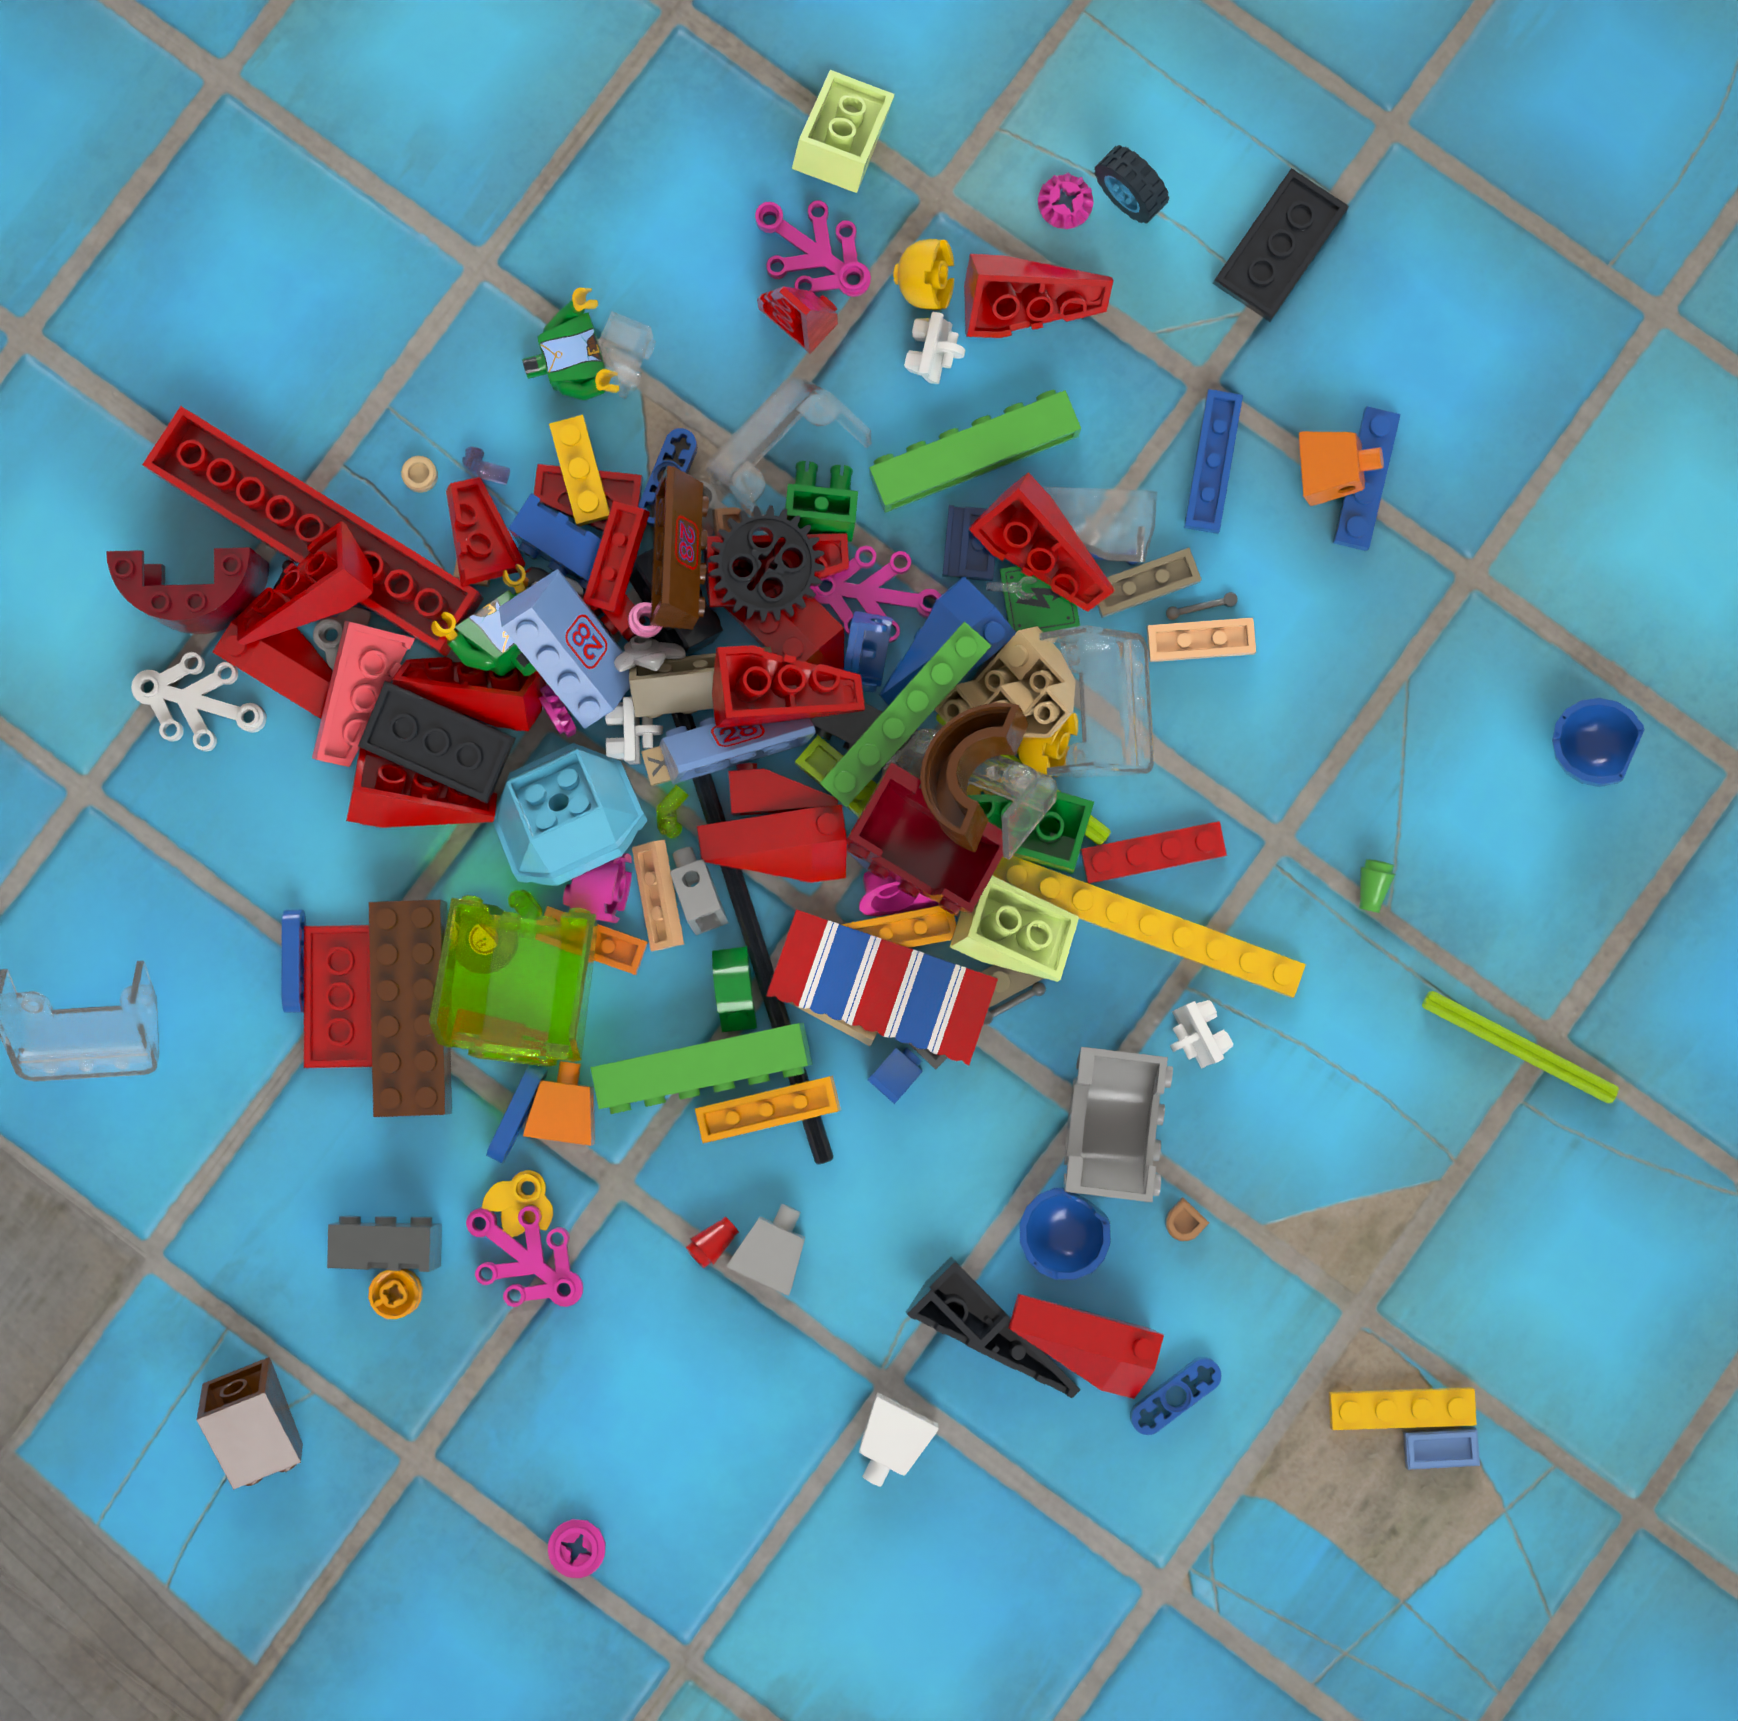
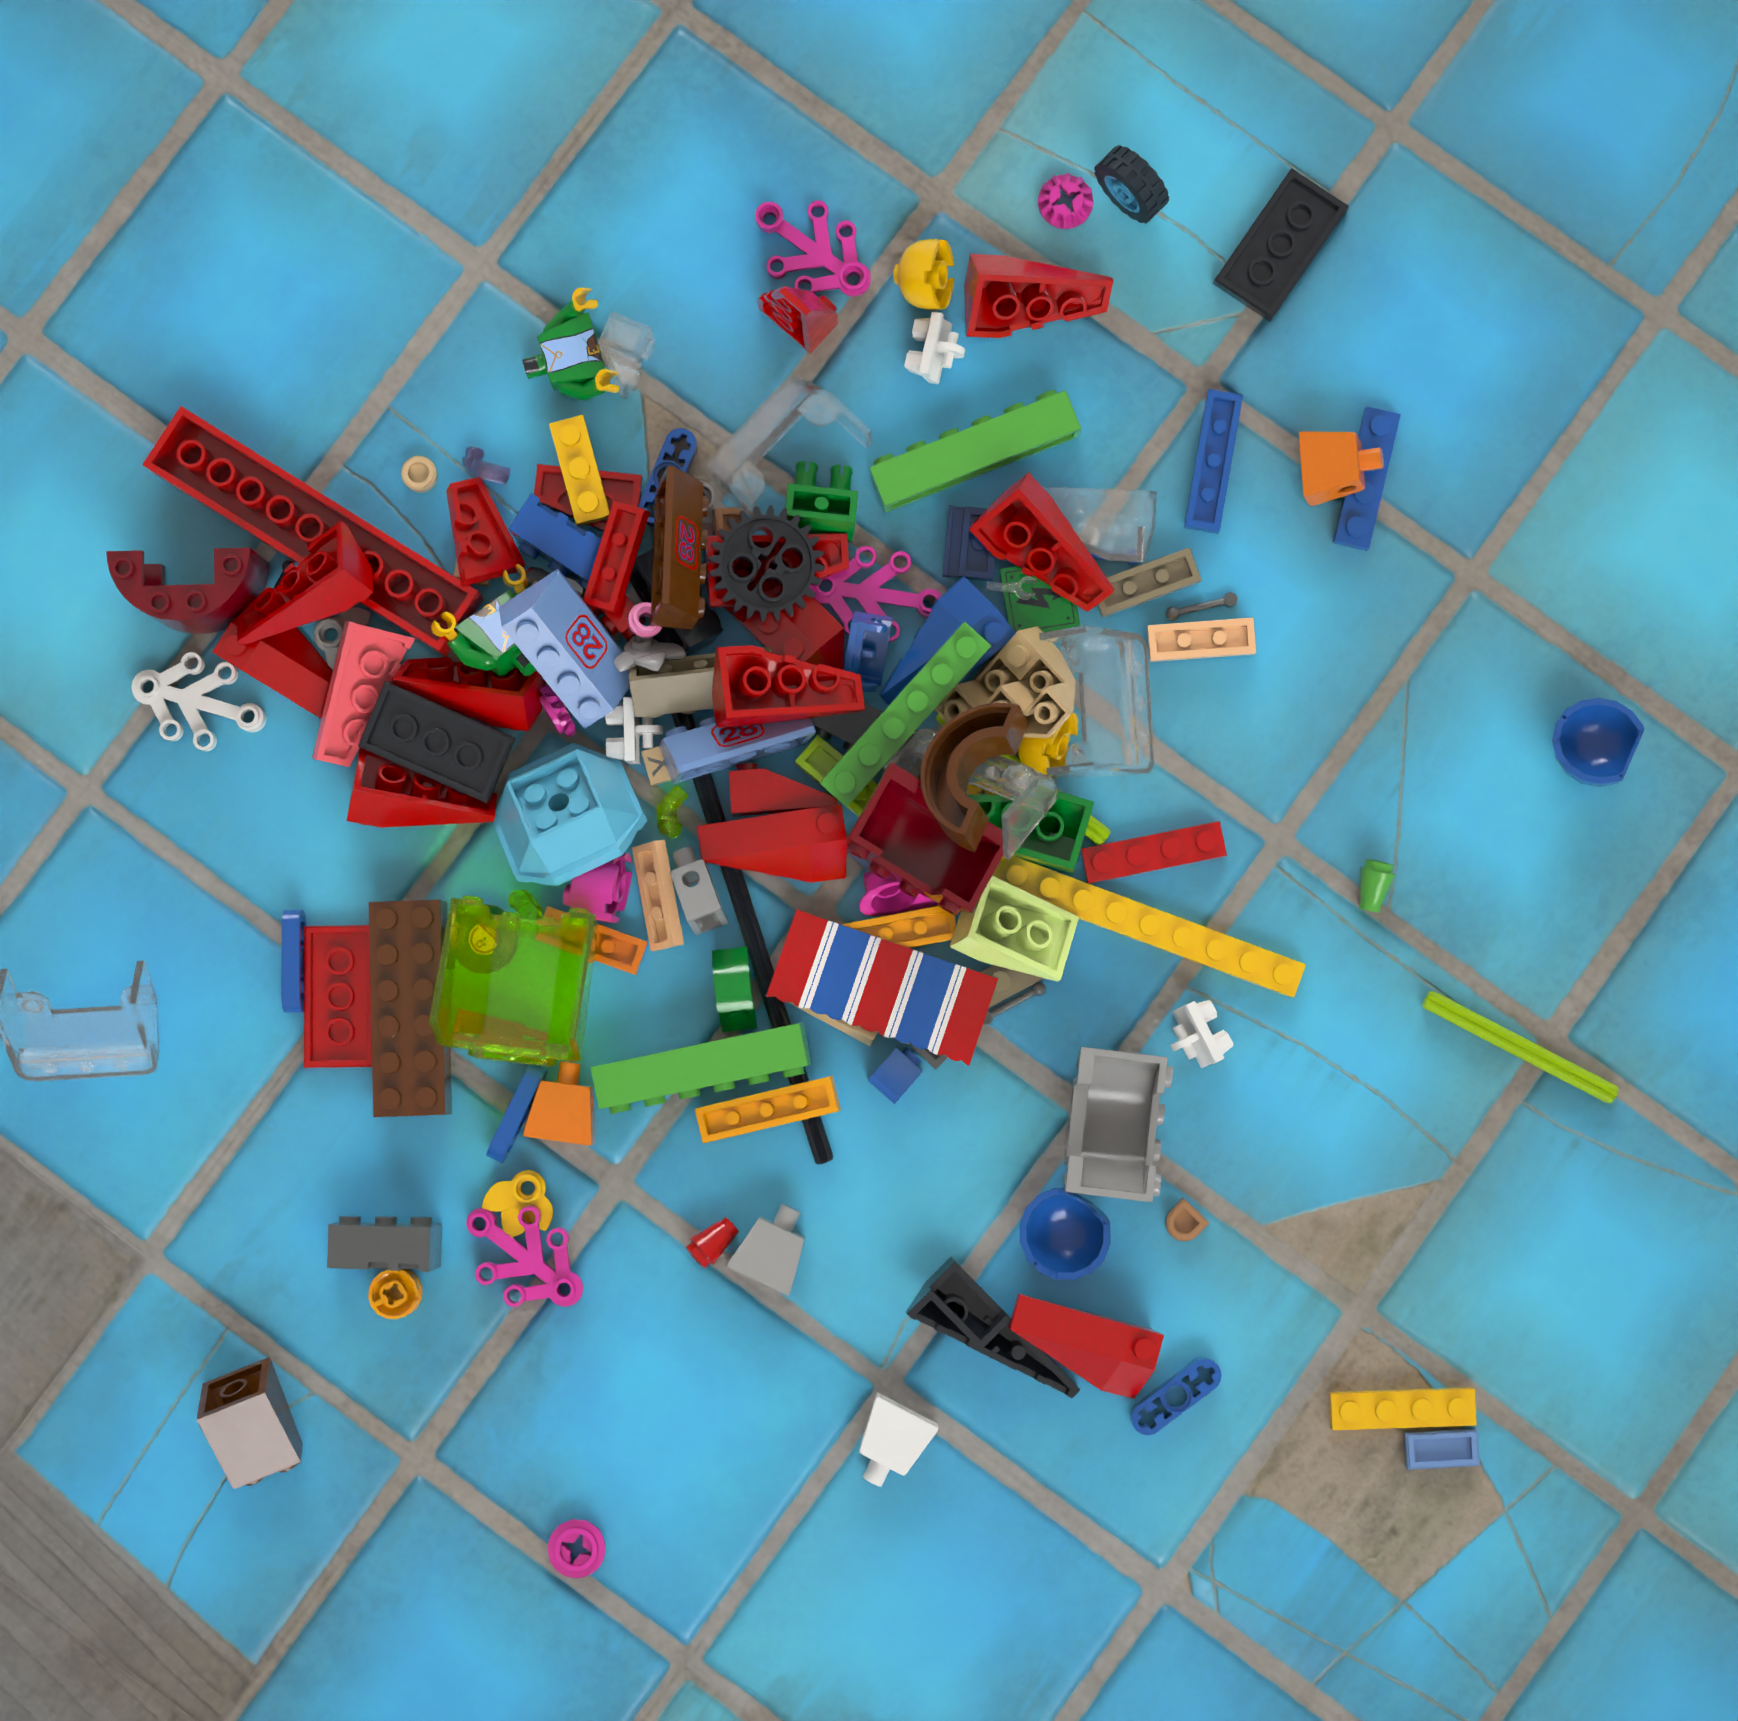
yellowish green slope [792,70,895,193] -> none

